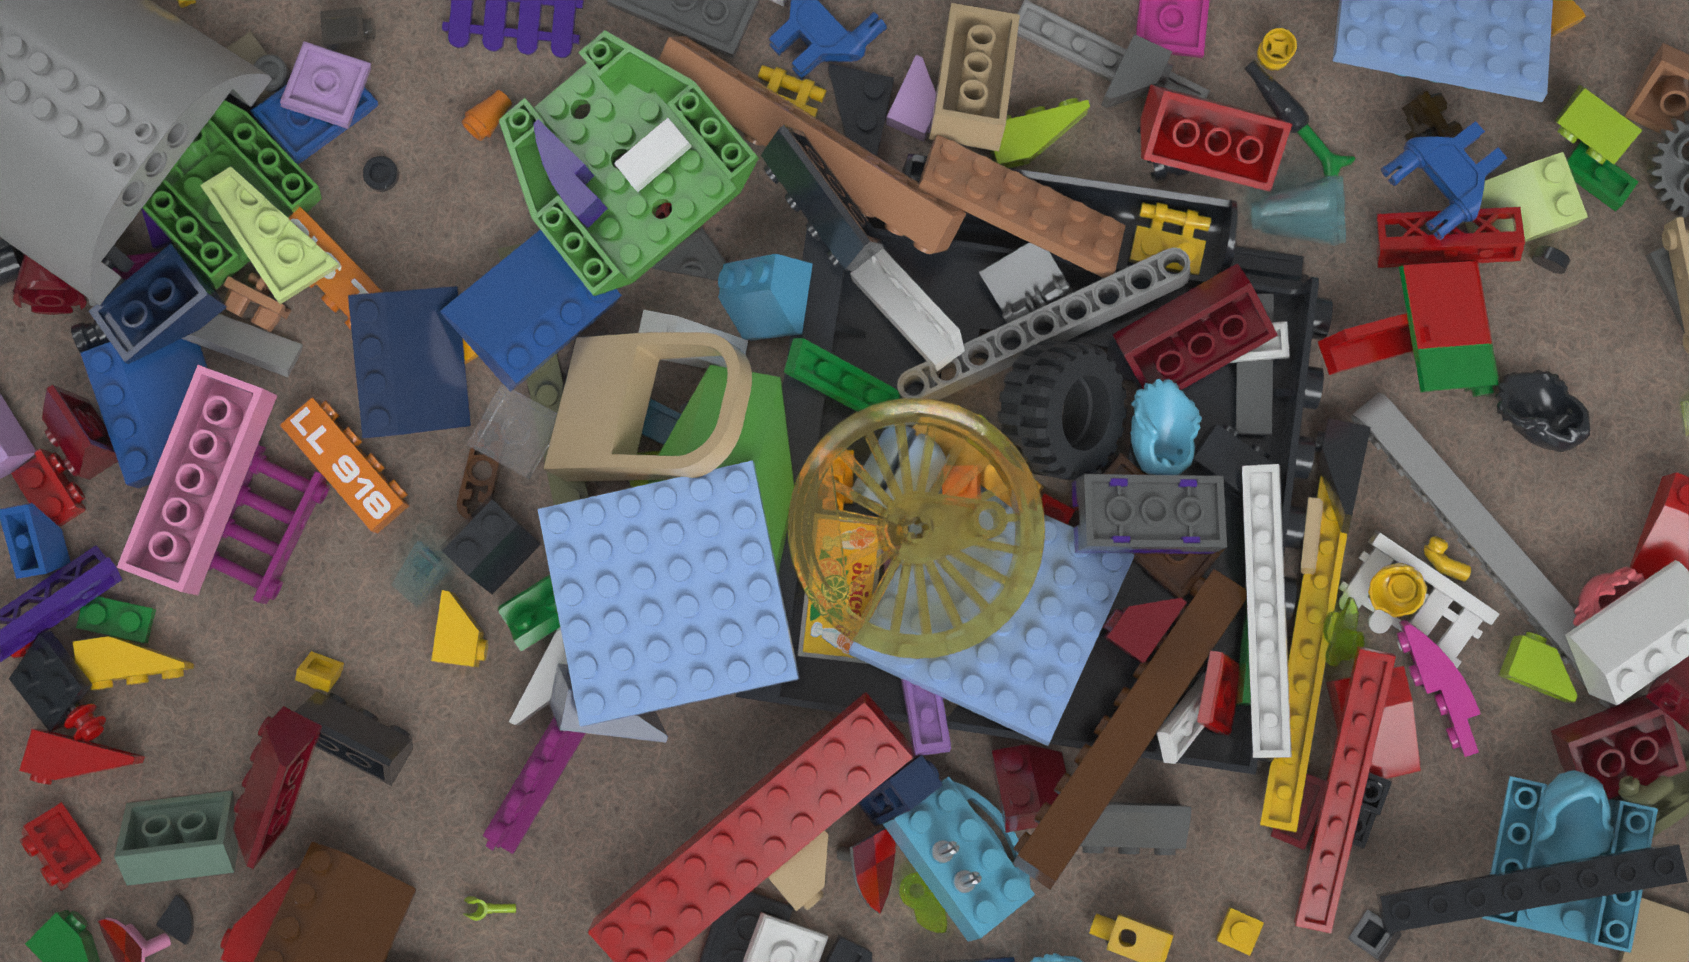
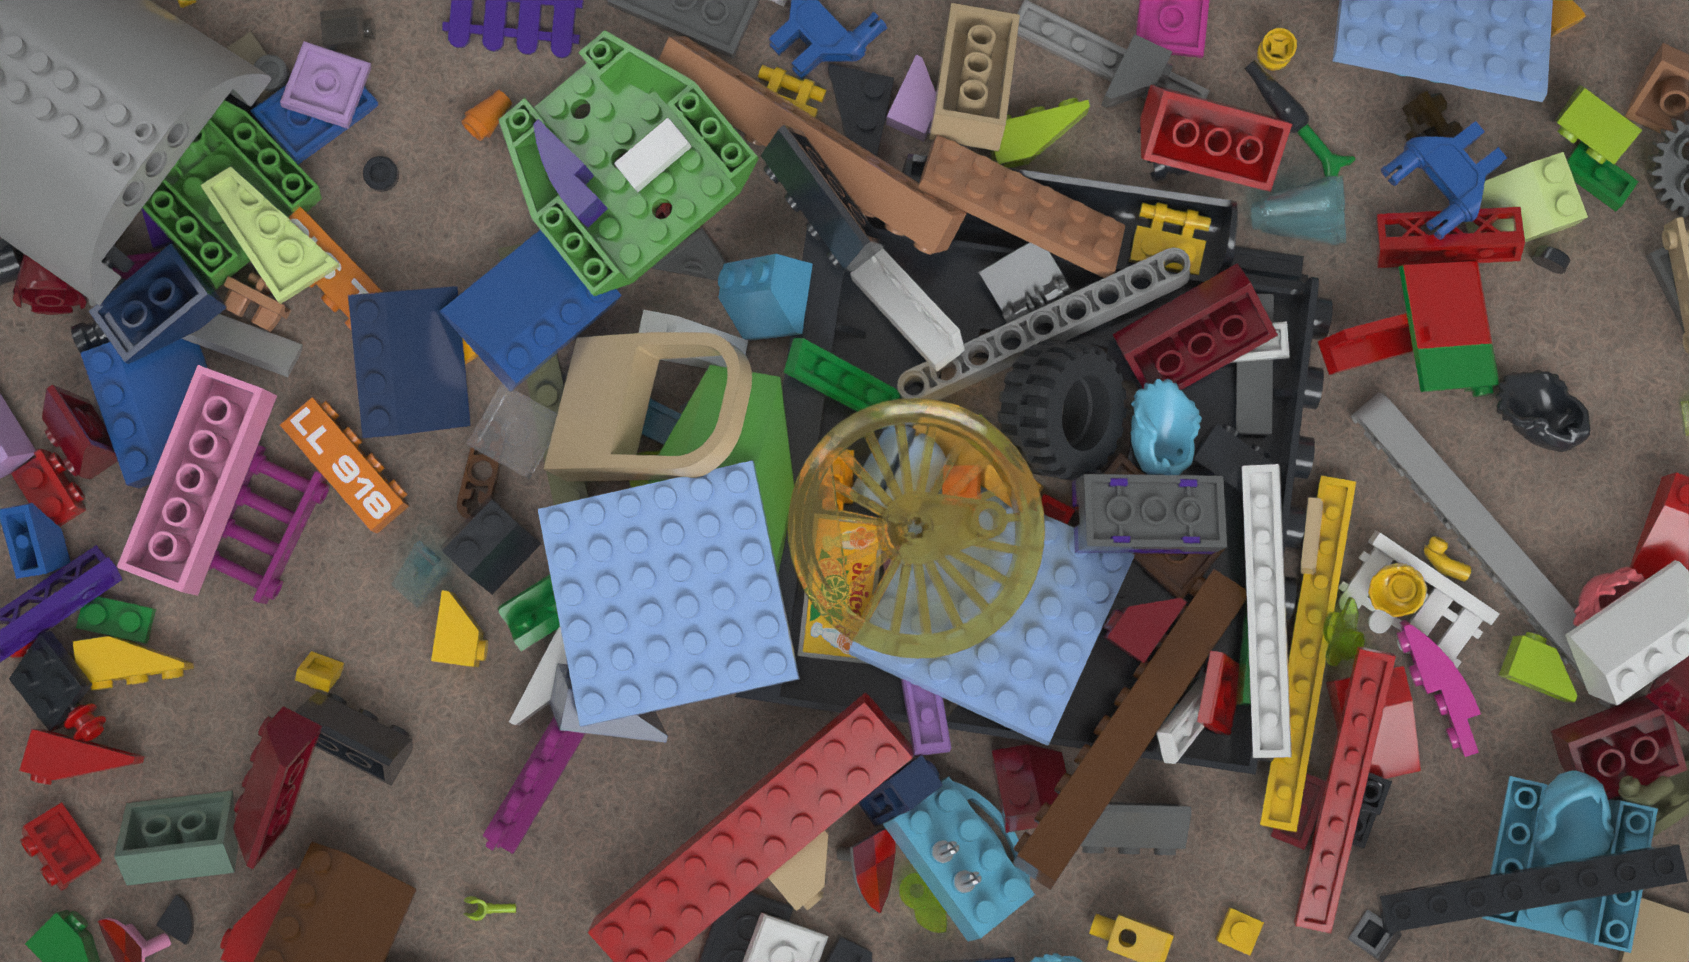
black slope [1315,418,1371,534] -> none

